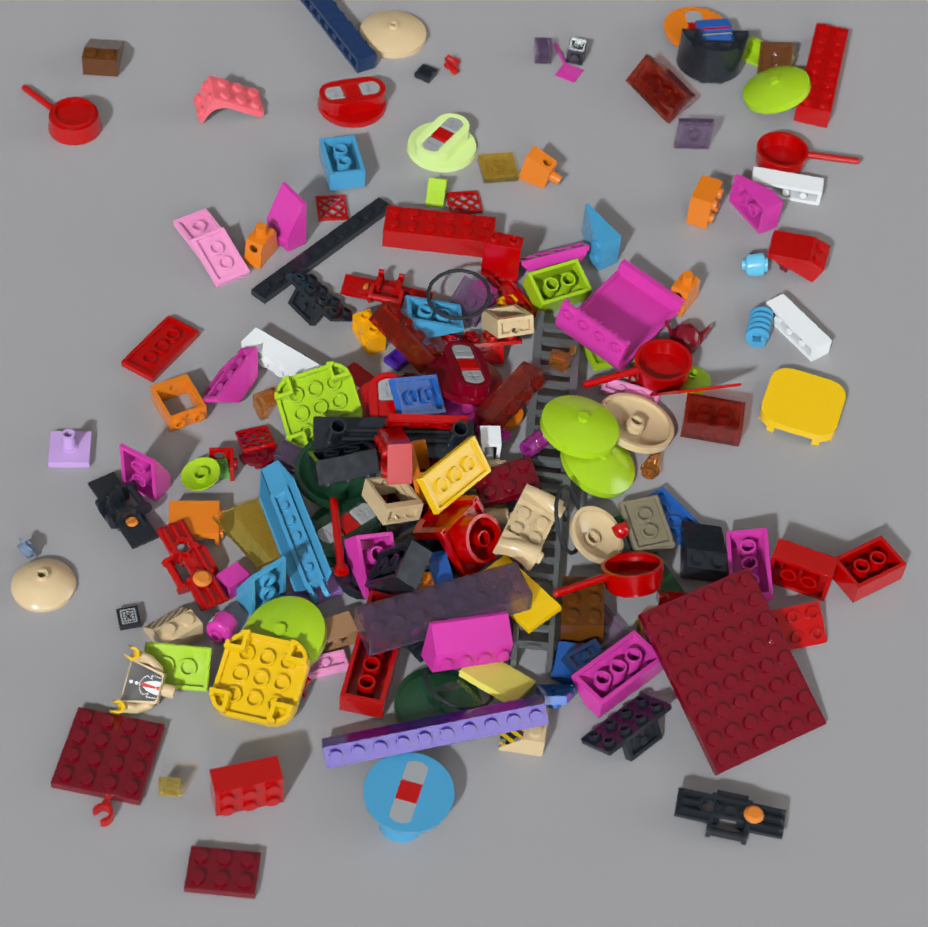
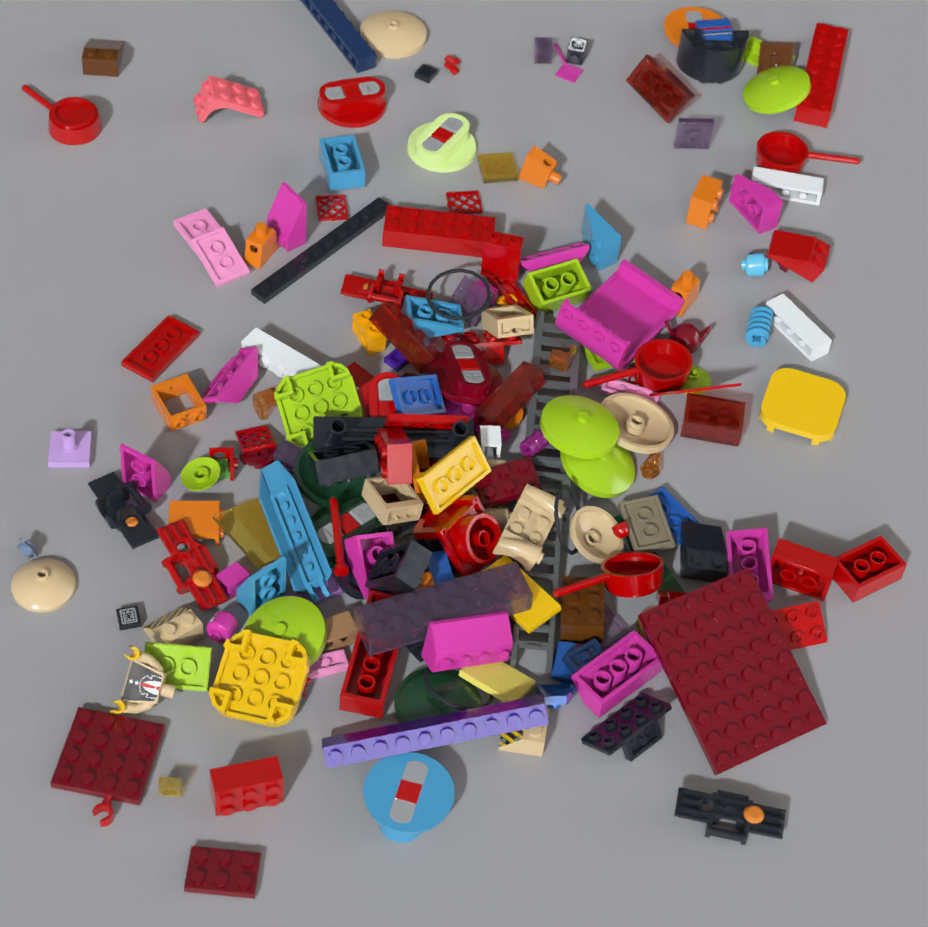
black bracket [285,273,352,326] -> none
lime slope [425,177,448,208] -> none

